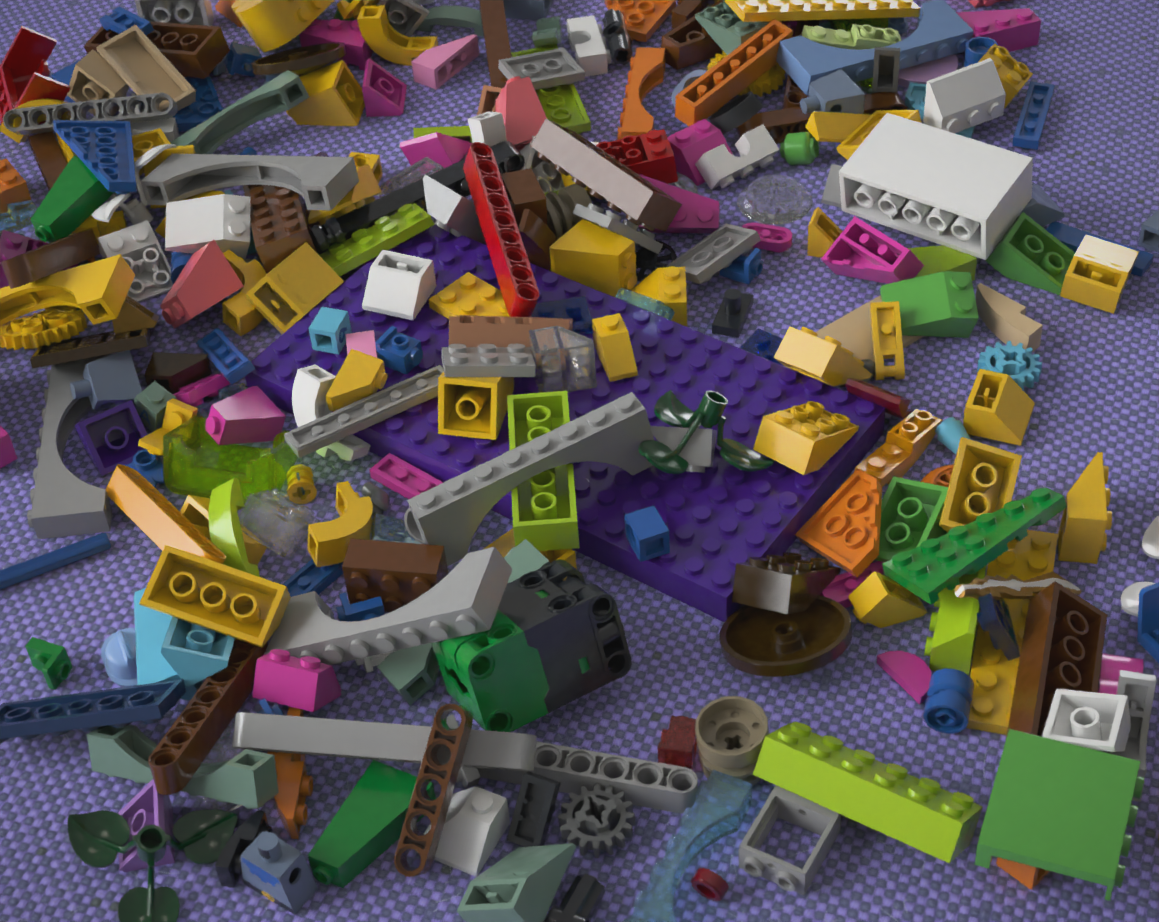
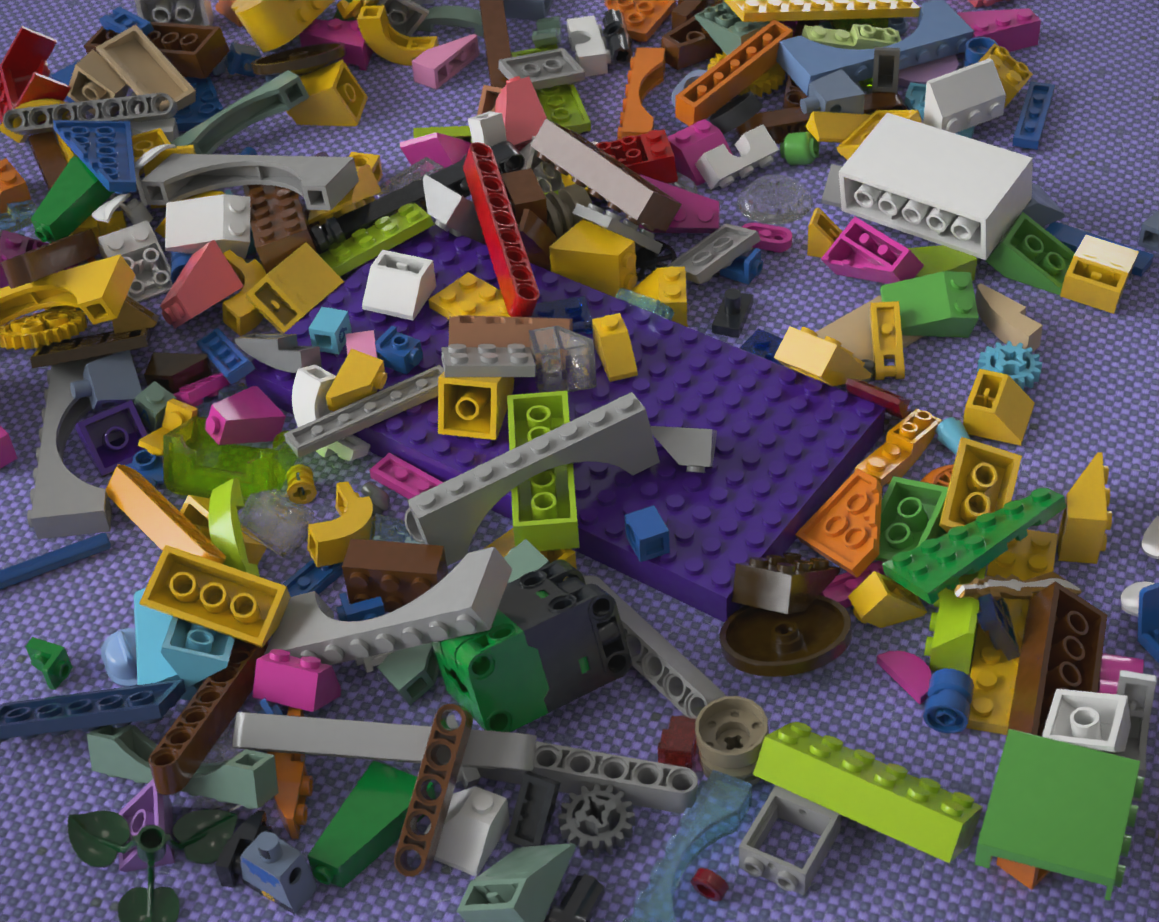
dark pink slope [362,58,407,117] -> none
dark green plant [638,390,774,474] -> none
yellow slope [753,401,859,475] -> none
none -> slope [235,333,322,373]
none -> light grey beam [564,575,726,722]

